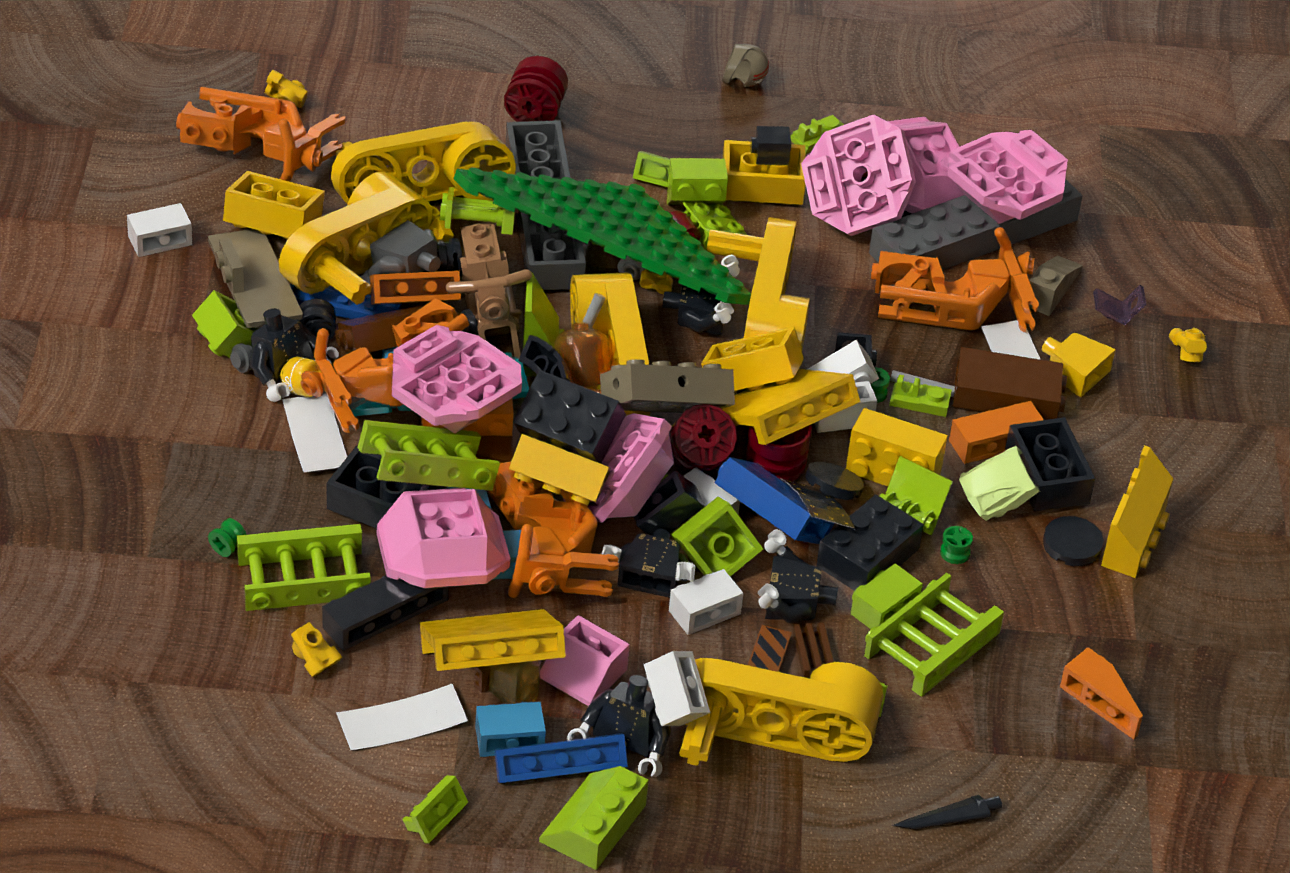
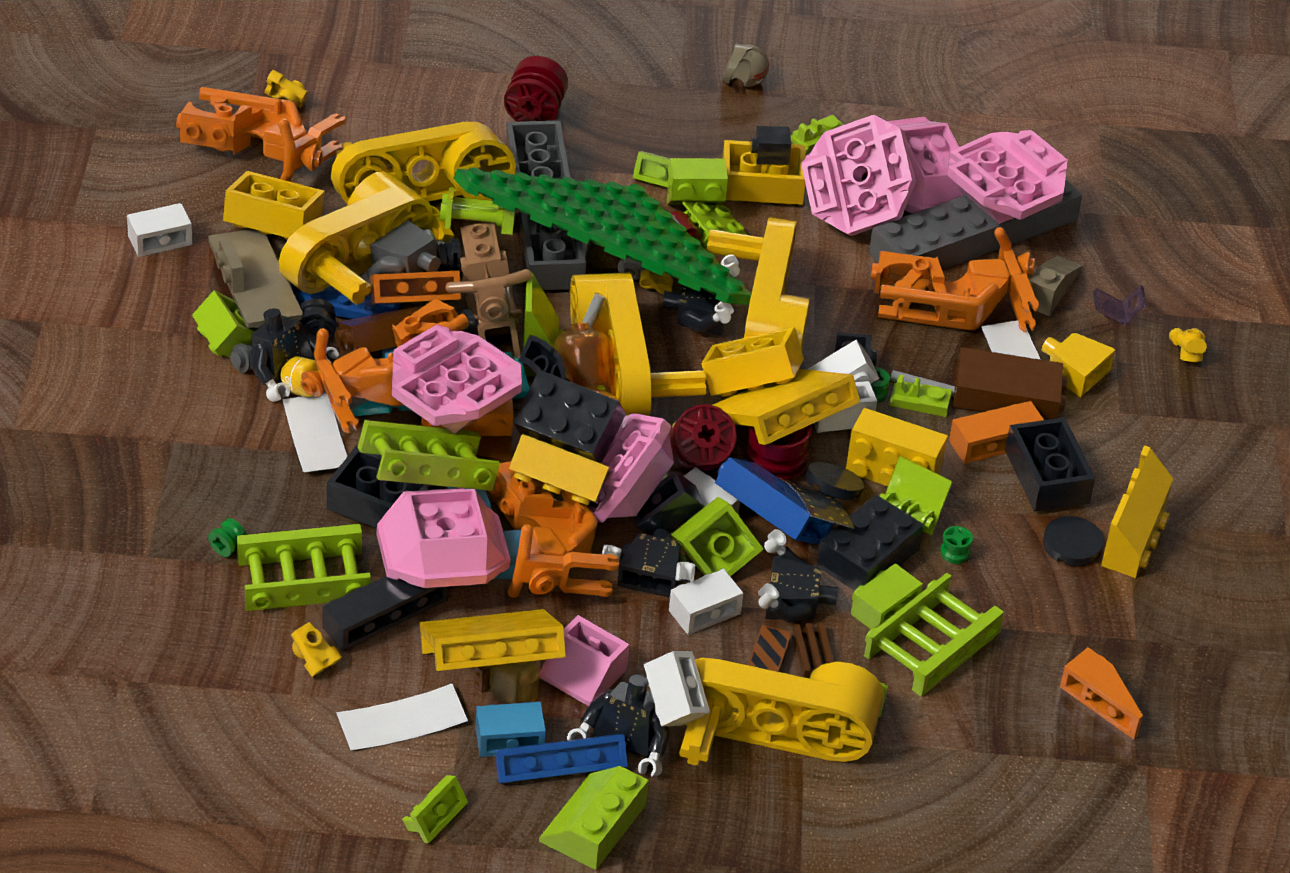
dark tan brick [600,359,735,413] -> none
black bar [892,795,1002,829] -> none
yellowish green slope [959,446,1040,521] -> none

